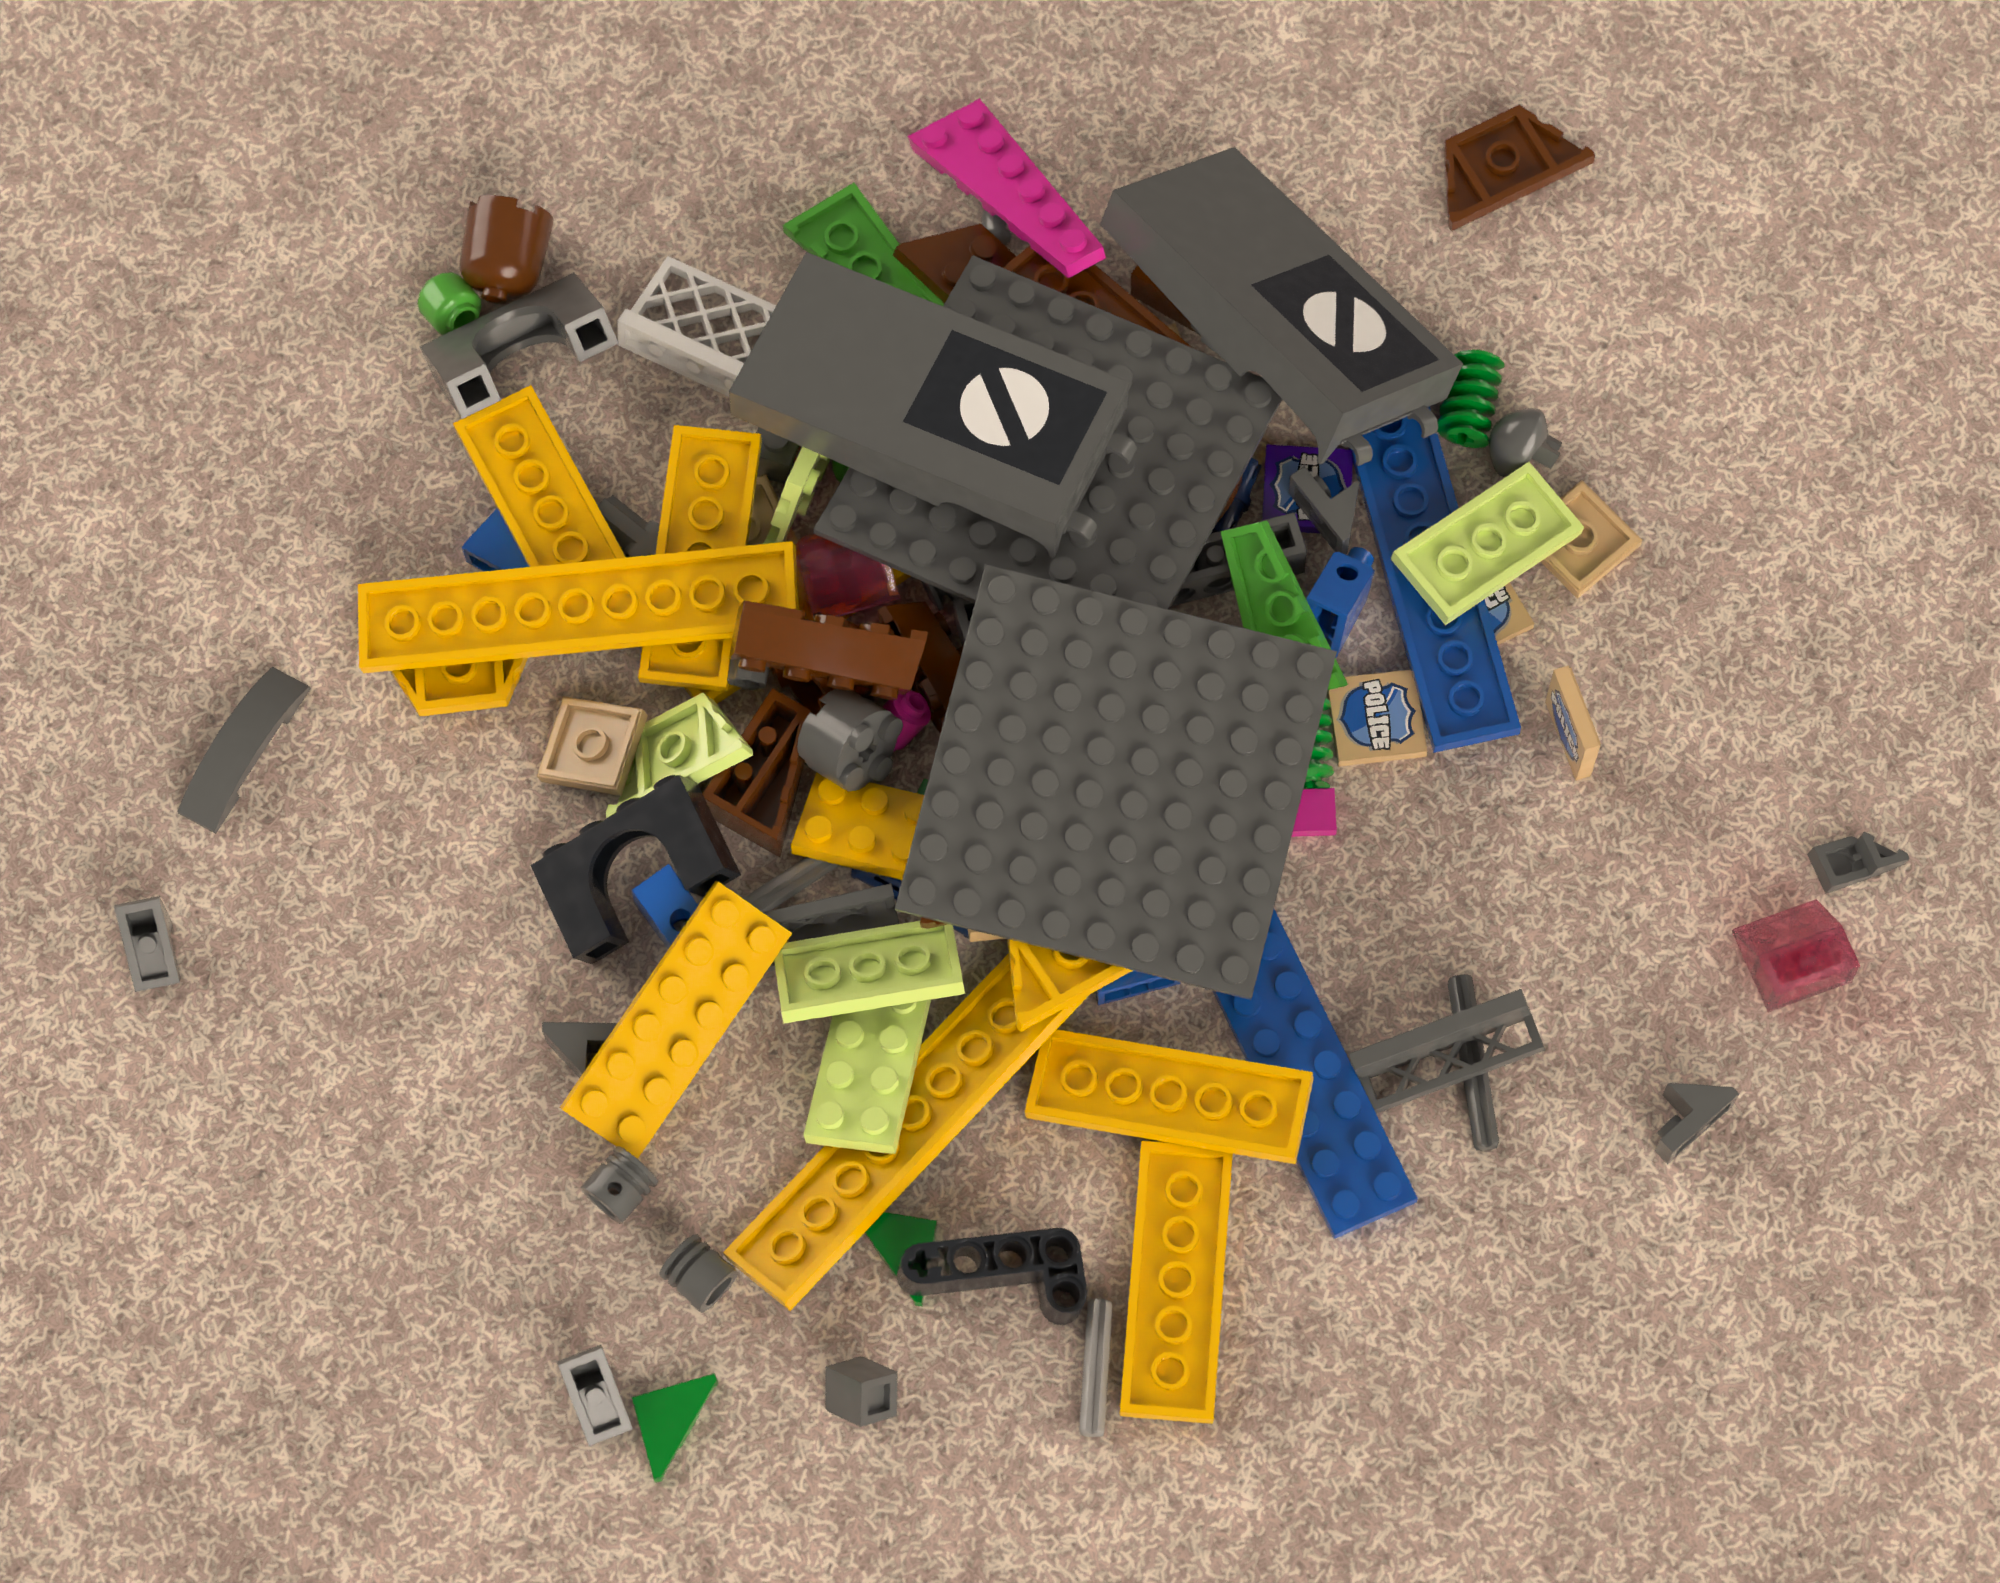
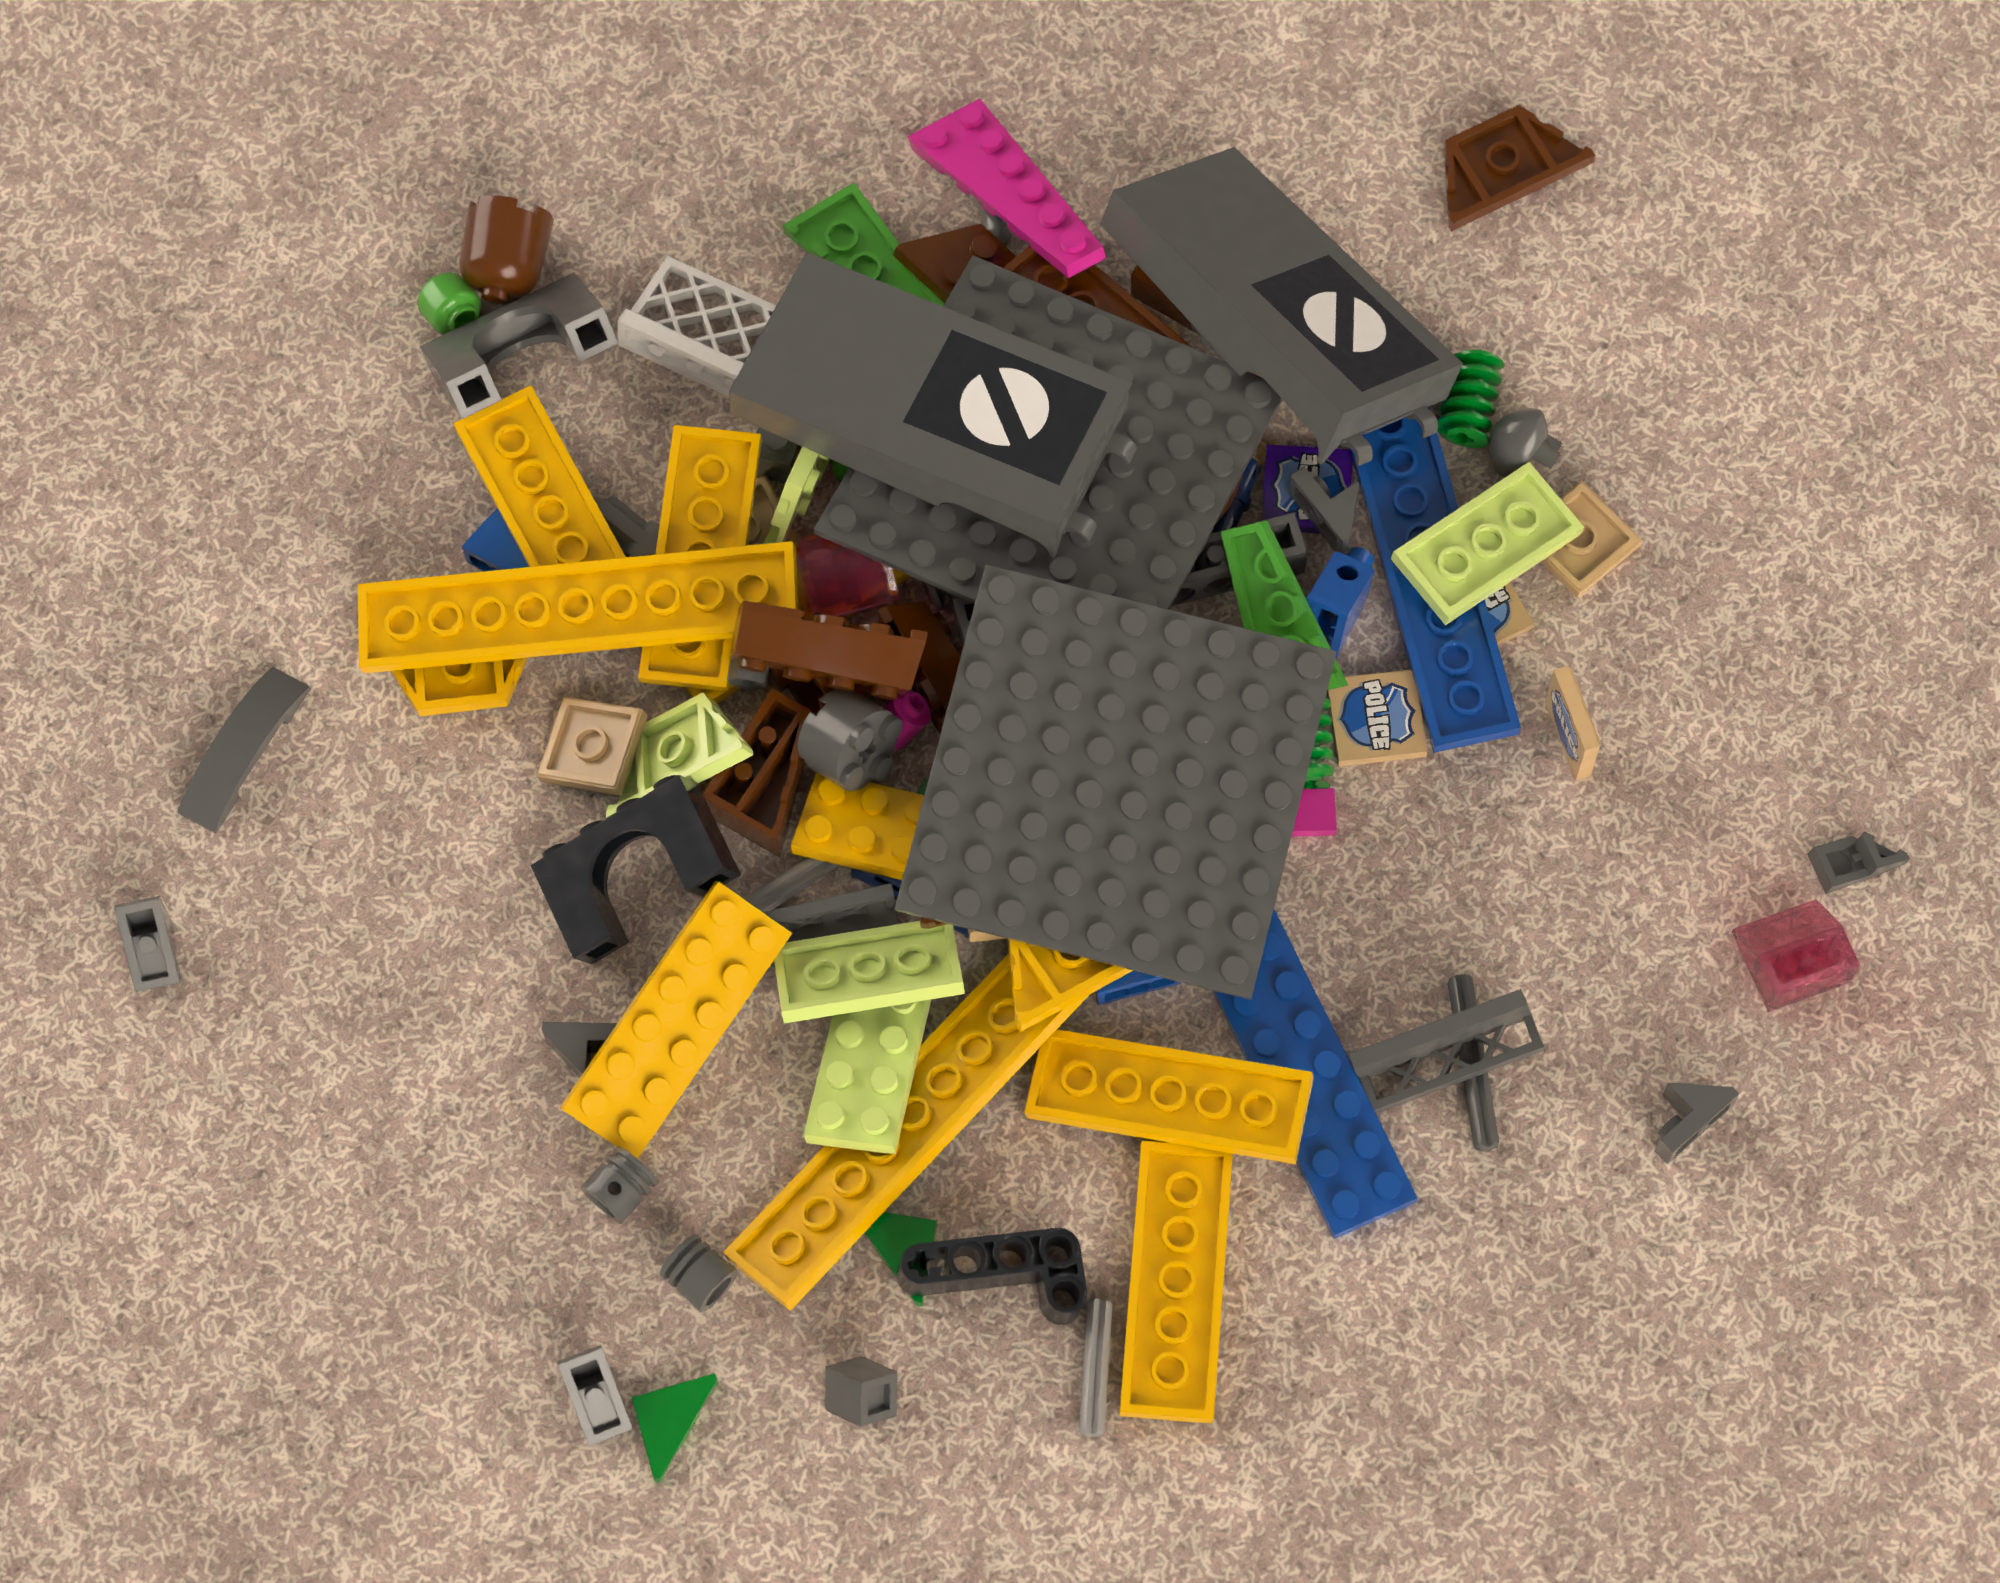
blue torso [632,864,698,949] -> none

